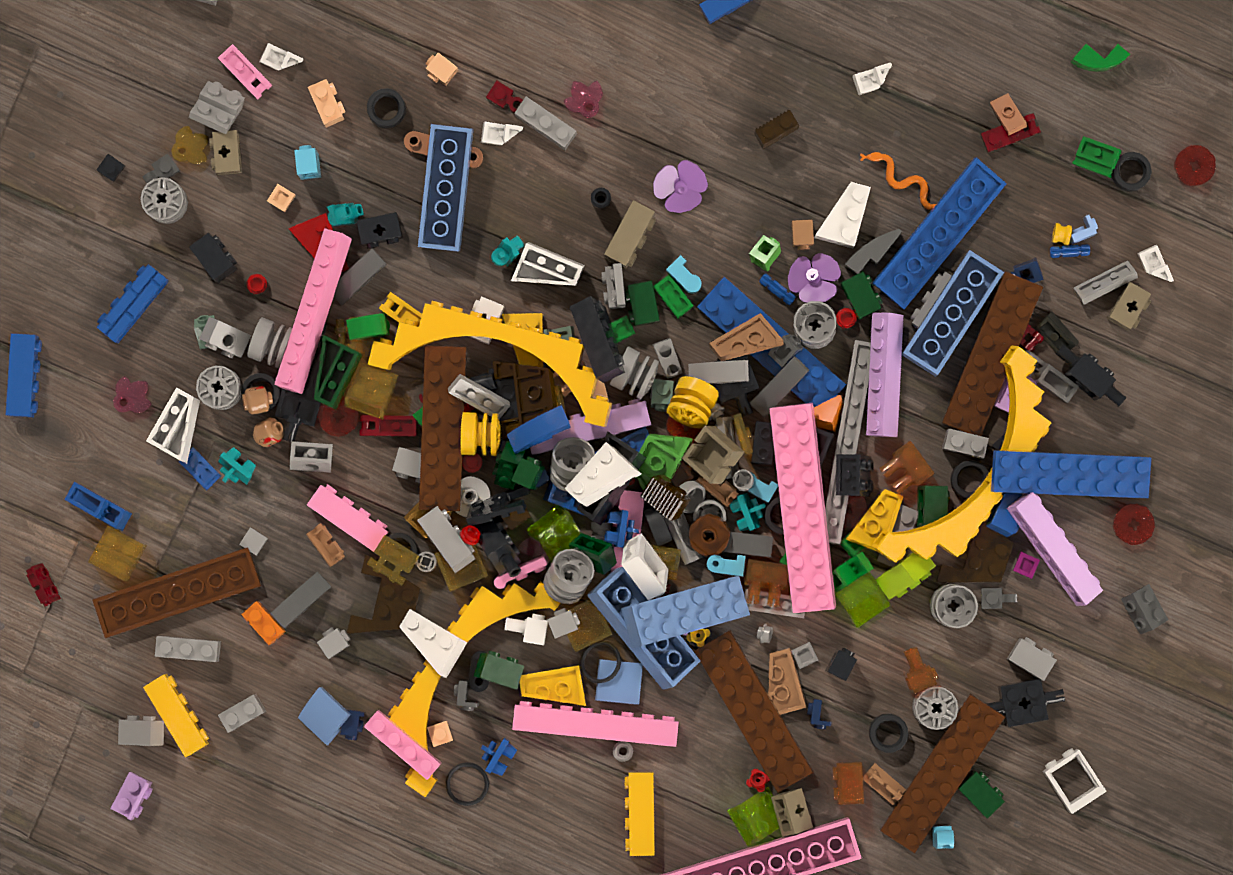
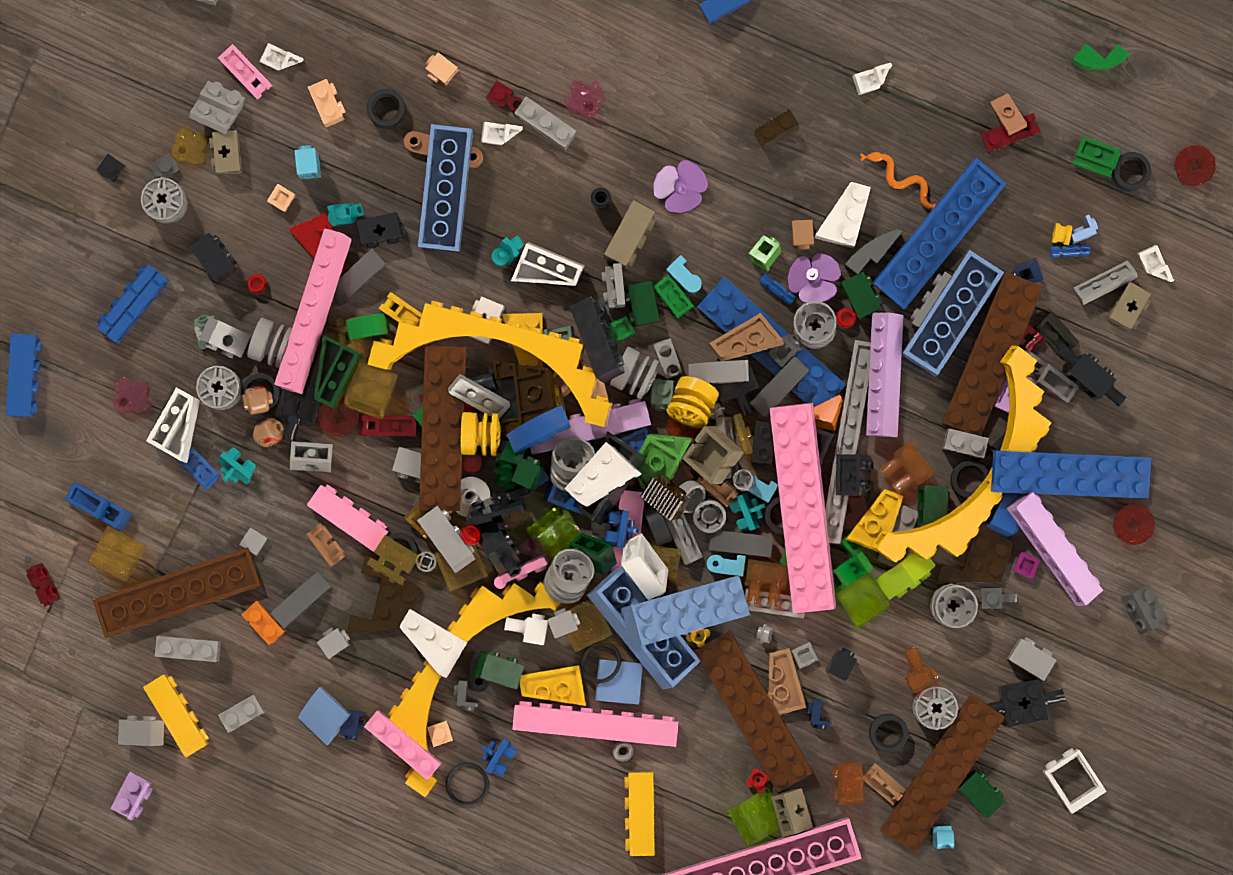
reddish brown plate [689,513,730,556] -> none

